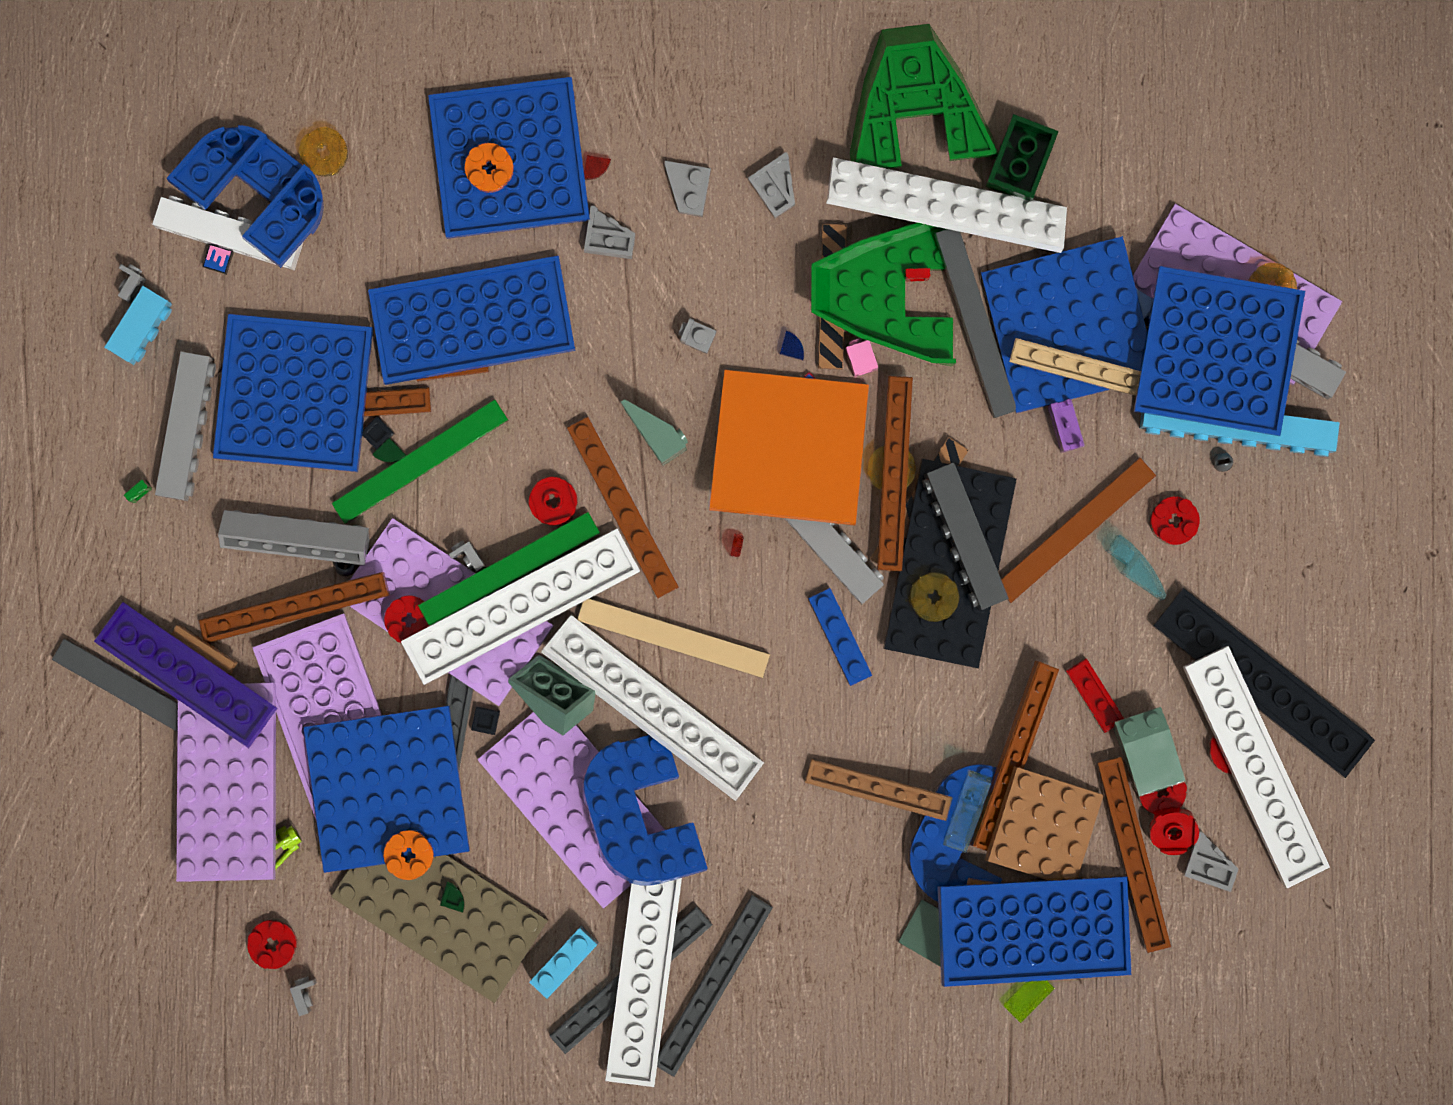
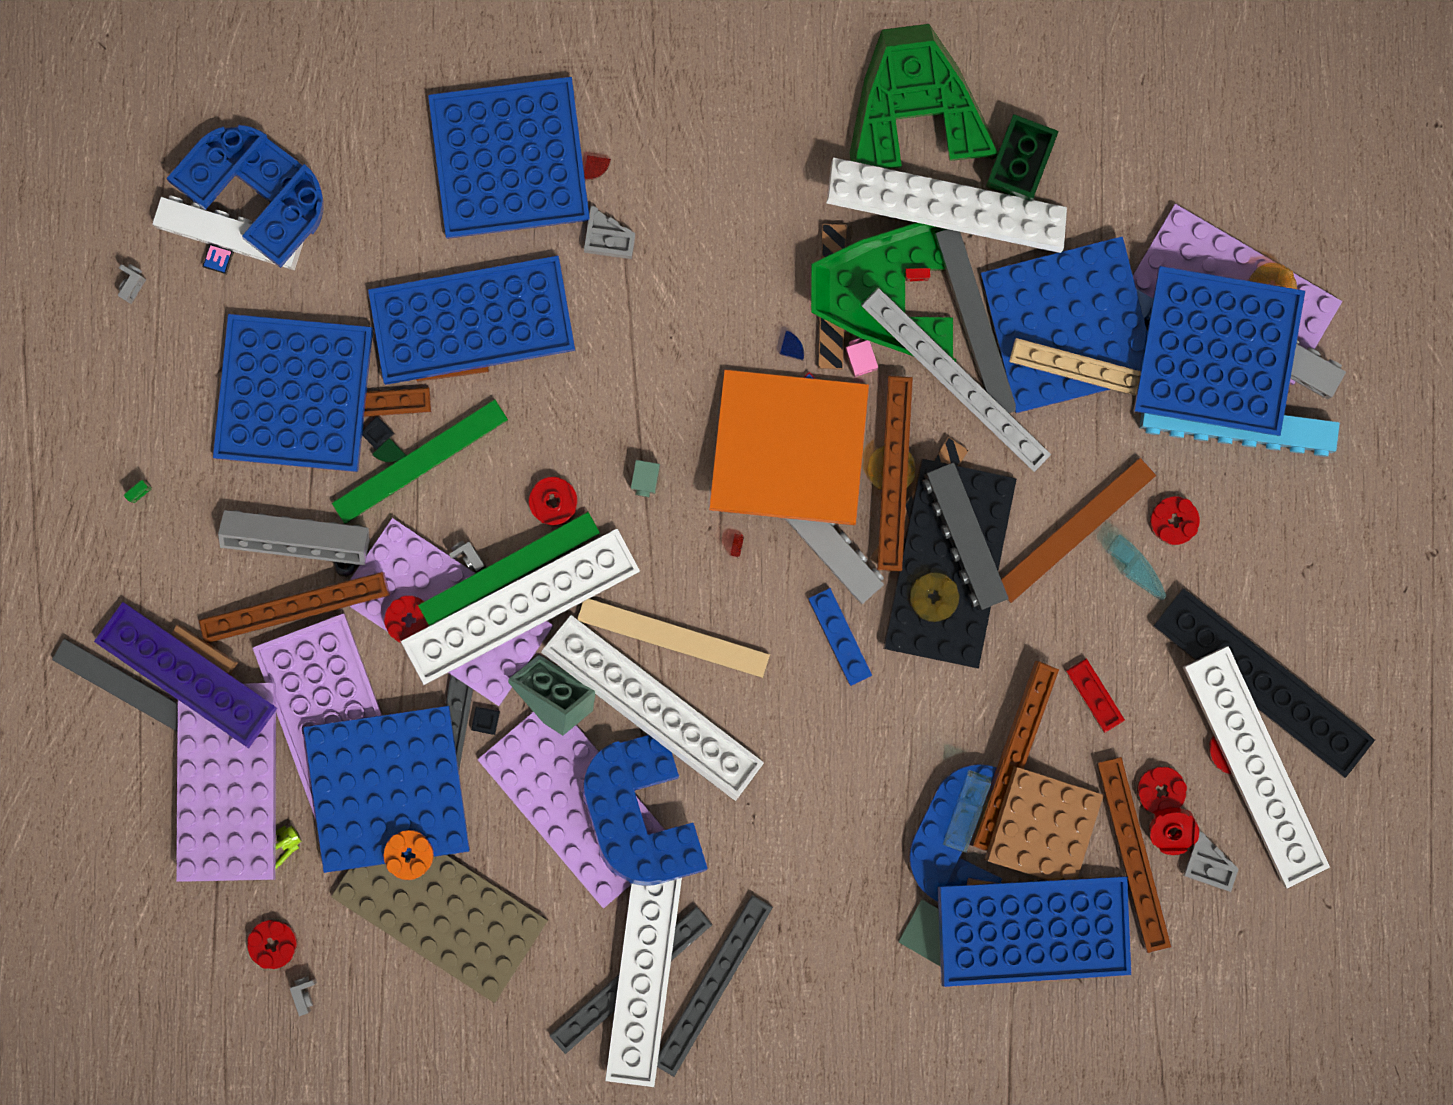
medium azure brick [104,286,172,365] -> none
light grey brick [155,352,216,501] -> none
clear yellow plate [299,127,348,177] -> none
dark green tile [440,881,465,913] -> none
orange plate [465,143,514,193] -> none
medium azure brick [529,926,599,999] -> none
dark orange plate [567,417,679,599] -> none
sand green slope [621,399,688,466] -> none
light grey wing [665,161,711,217] -> none
light grey bracket [678,318,717,354] -> none
light grey wing [748,152,795,219] -> none
medium nougat tile [805,759,953,821] -> none
clear neon green tile [1003,980,1055,1023] -> none
medium lavender hinge [1048,399,1085,453] -> none
sand green slope [1114,707,1186,797] -> none
dark grey hinge [1213,452,1233,472] -> none
none -> sand green brick [631,460,660,498]
none -> light grey plate [861,287,1051,472]

